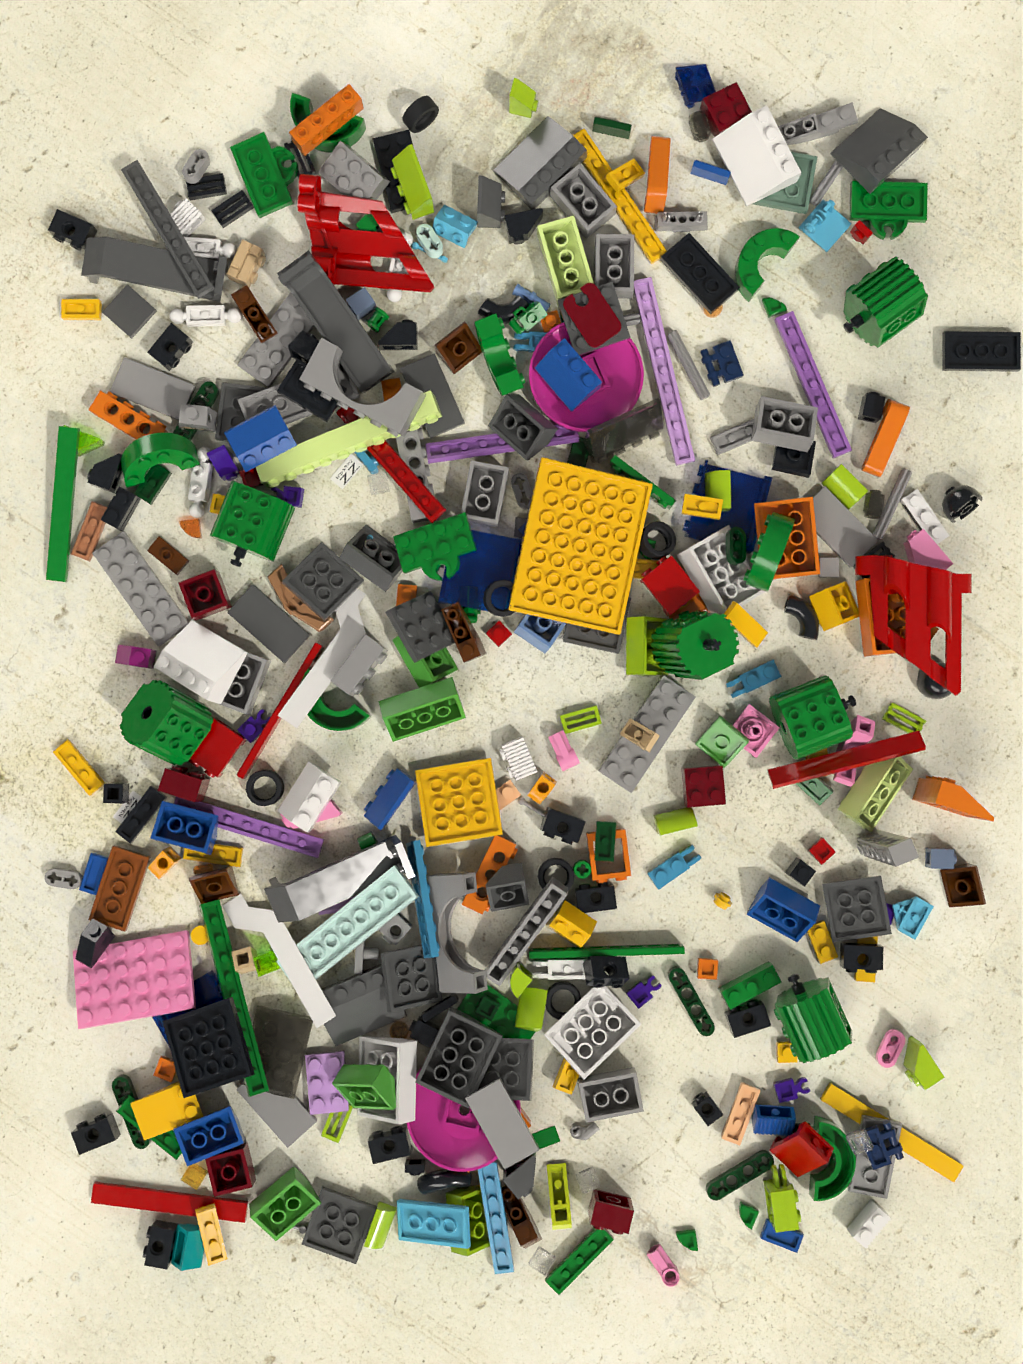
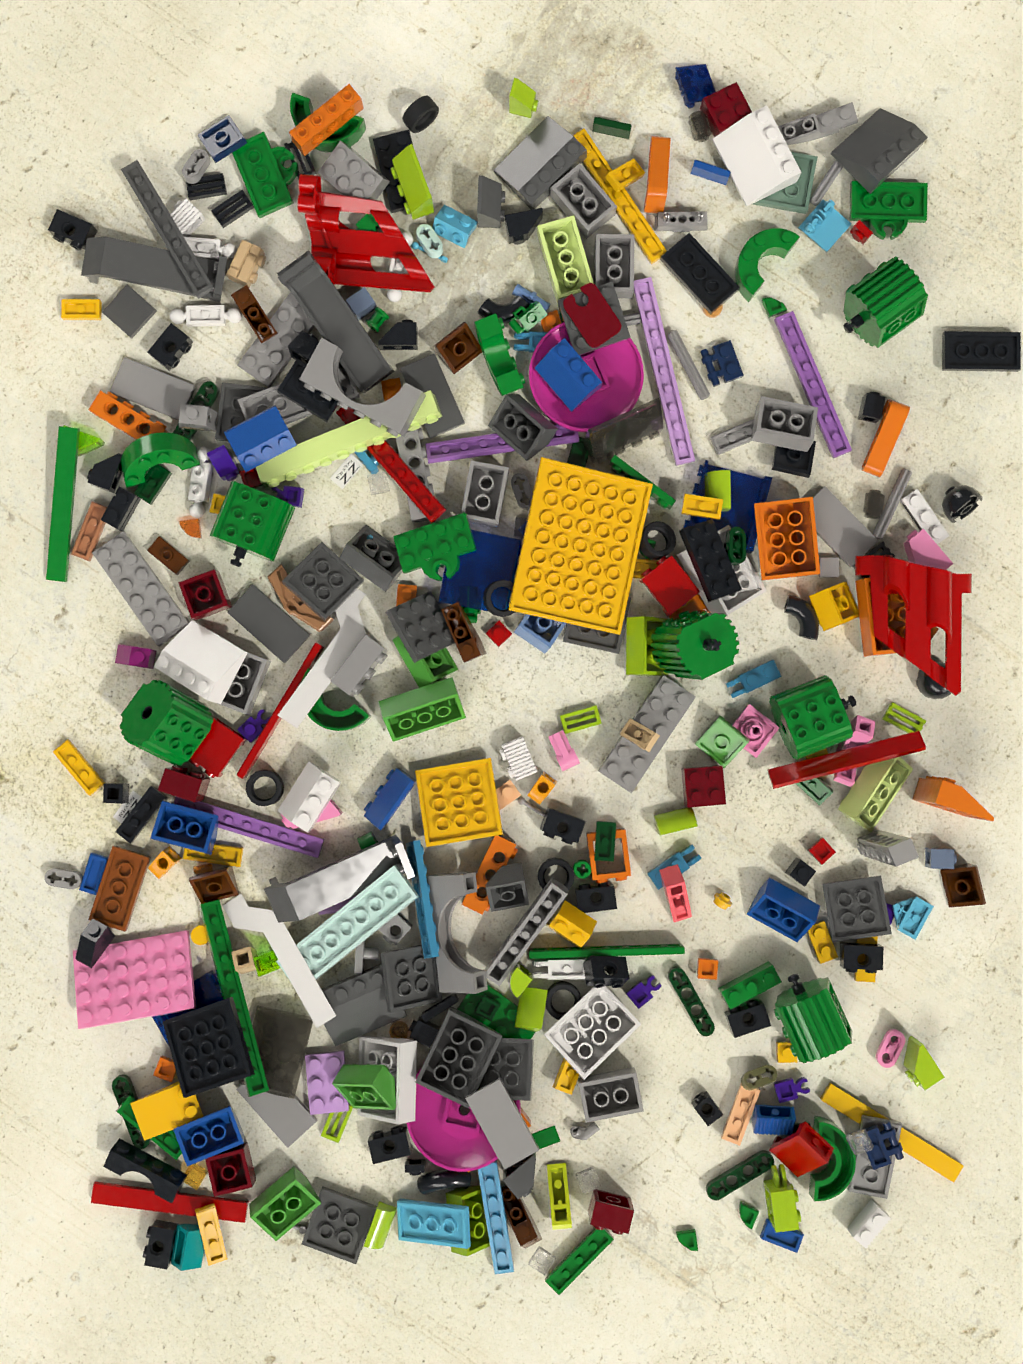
black brick [71,1113,121,1155] -> none
bright pink piece [646,1244,679,1287] -> none
yellow tile [724,601,768,648] -> none
green brick [743,512,795,592] -> none
lime brick [821,464,868,510] -> none
none -> black arch [103,1138,188,1203]
none -> tile [198,115,247,163]
none -> coral slope [659,864,692,922]
none -> black plate [679,519,742,603]
none -> olive beam [741,1065,777,1091]

